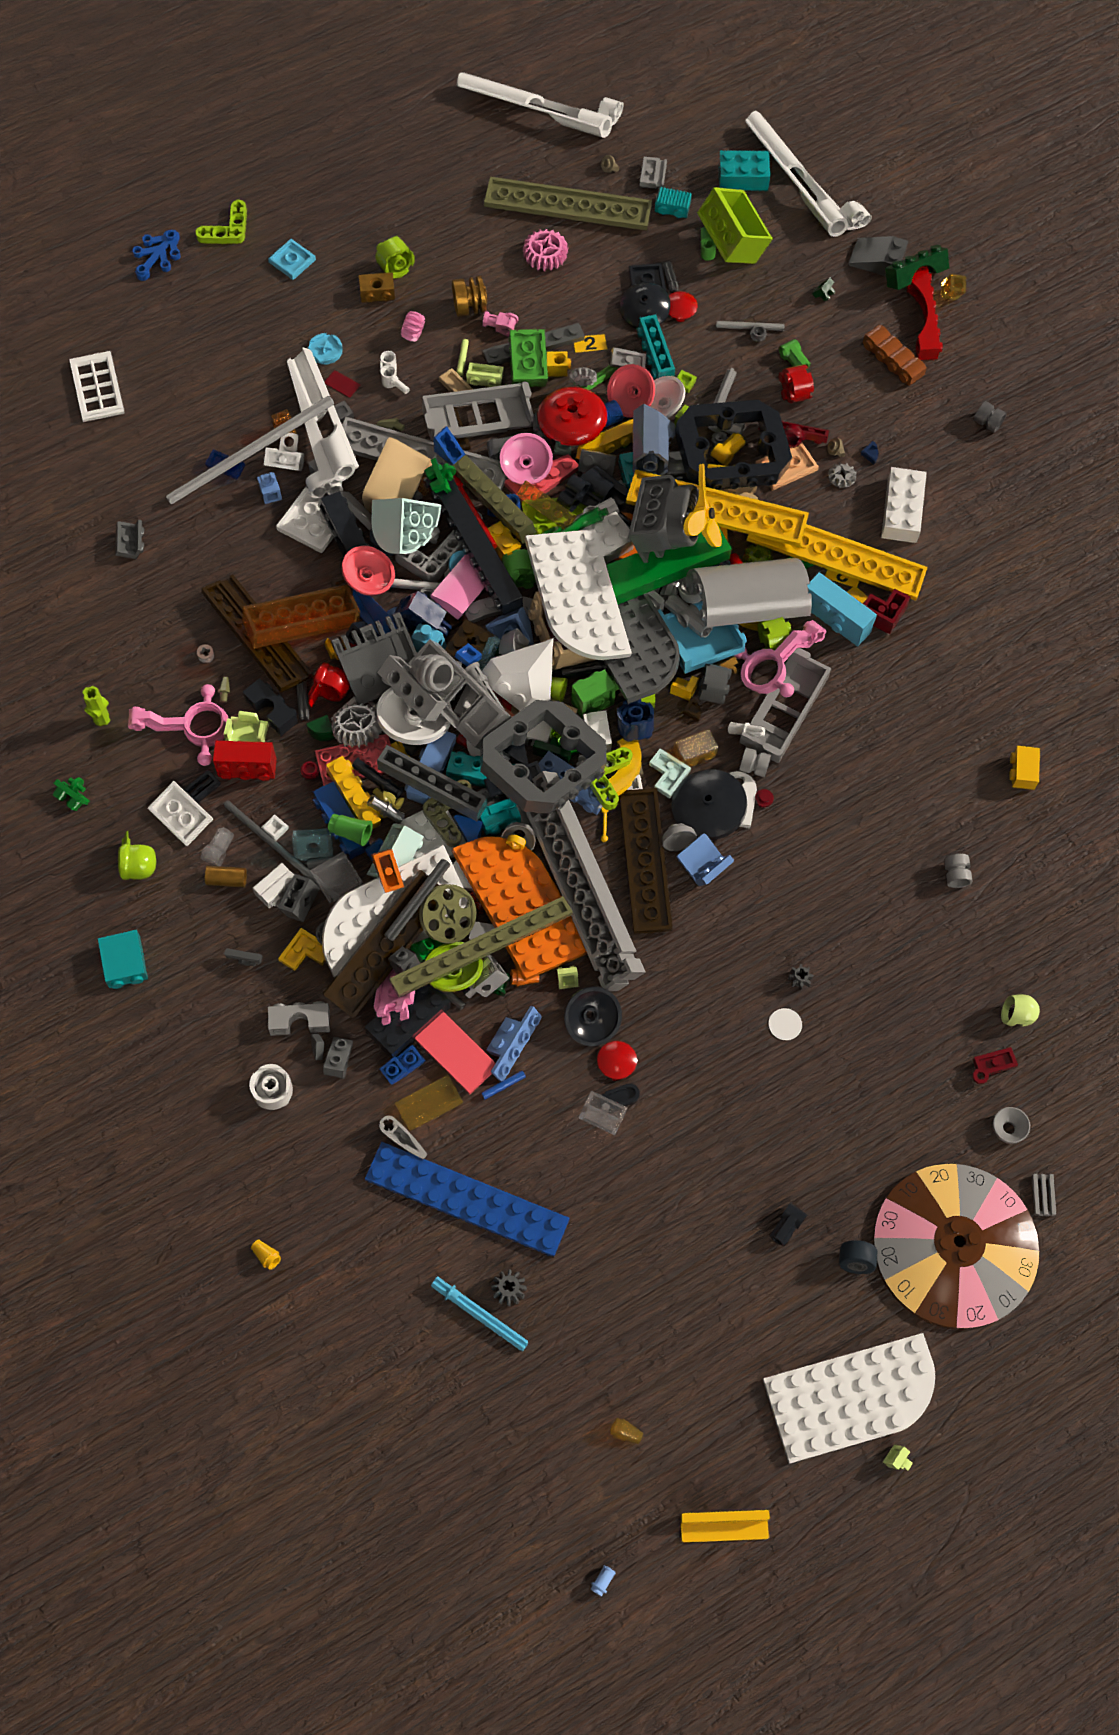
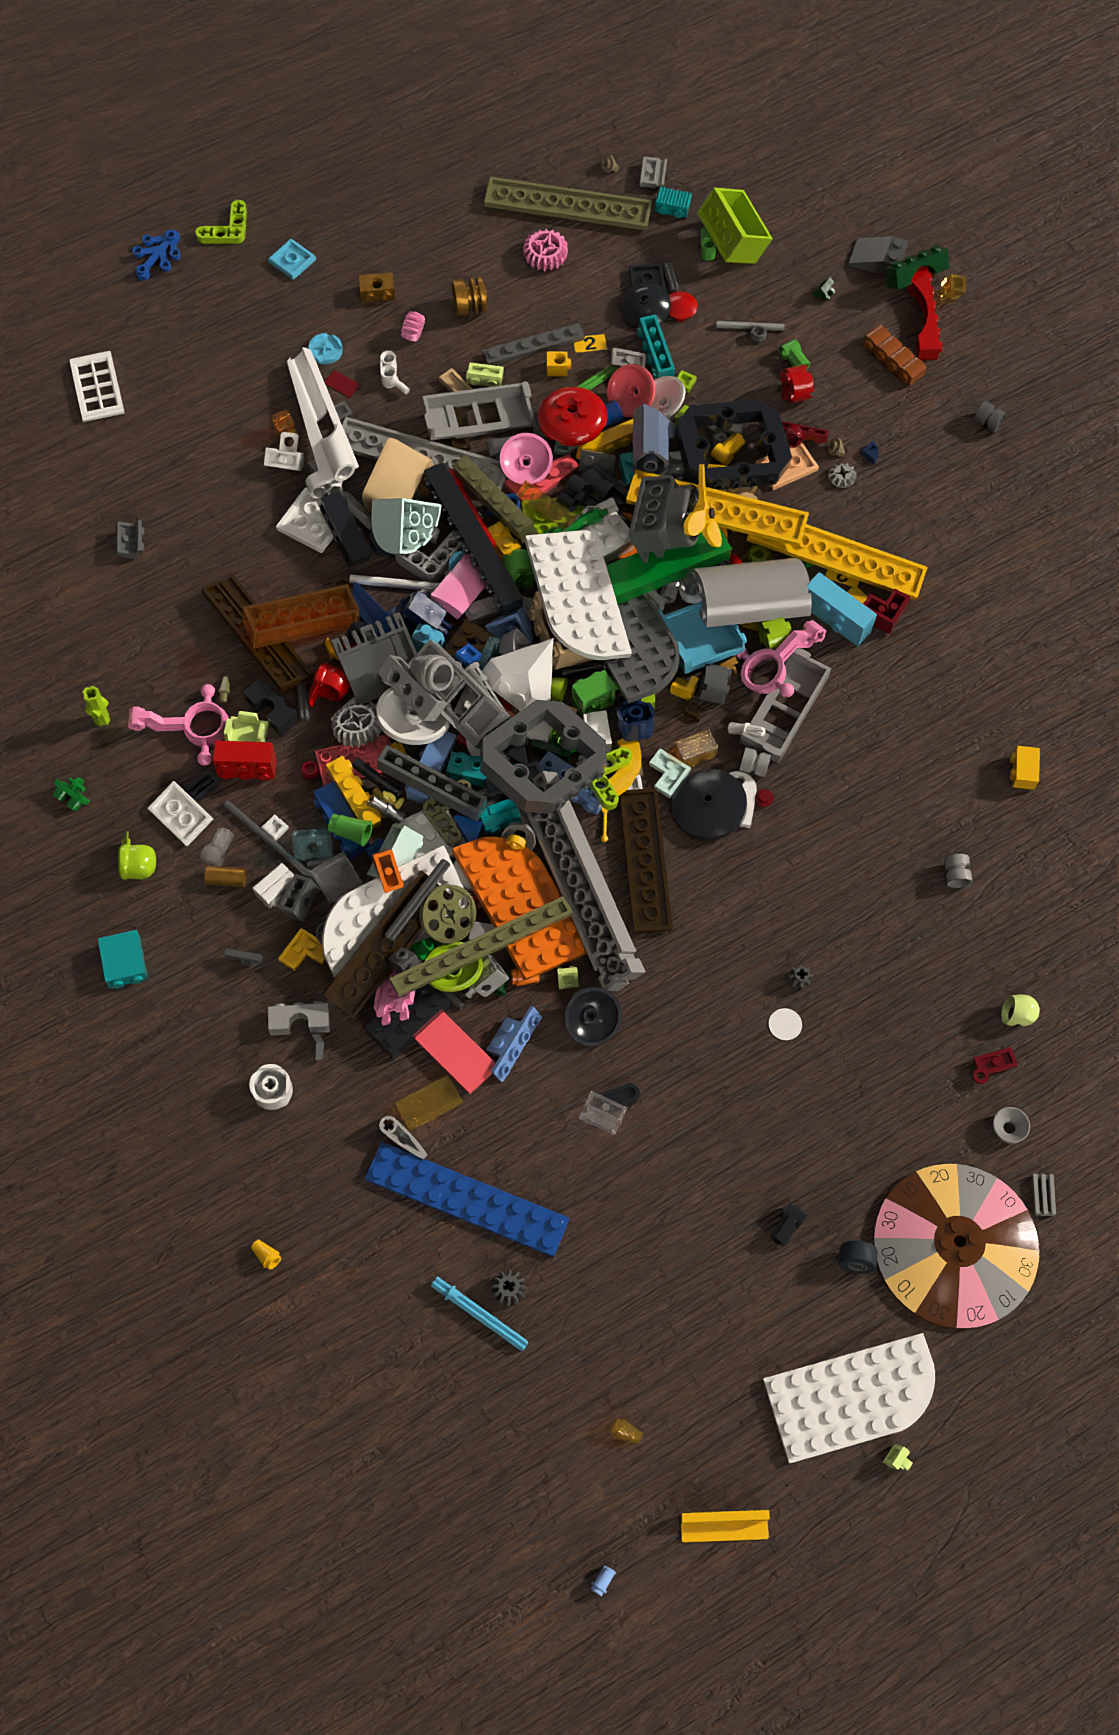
light grey axle [166,396,334,504] -> none
light grey bush [197,644,214,663] -> none
clear blue plate [205,449,245,480] -> none
medium blue brick [257,472,282,504] -> none
dark green brick [306,715,335,741] -> none
dark grey plate [323,1037,353,1078] -> none
coral dish [342,546,395,596] -> none
lime brick [376,236,415,278] -> none
olive bar [376,418,405,432] -> none
blue slope [380,1045,426,1085] -> none
green hips [425,458,456,494] -> none
blue slope [433,426,466,465] -> none
white panel [456,73,624,138] -> none
yellowish green piece [456,339,469,376] -> none
blue piece [481,1071,526,1100] -> none
bright pink connector [482,311,519,336] -> none
bright green piece [509,329,548,387] -> none
light grey gear [569,367,597,387] -> none
red dish [597,1041,637,1081] -> none
light grey piece [662,823,697,851] -> none
light grey piece [665,594,713,638] -> none
medium blue bracket [676,833,734,886] -> none
light grey axle [714,368,736,403] -> none
teal brick [718,150,770,191] -> none
white panel [745,111,872,237] -> none
white brick [881,467,926,543] -> none

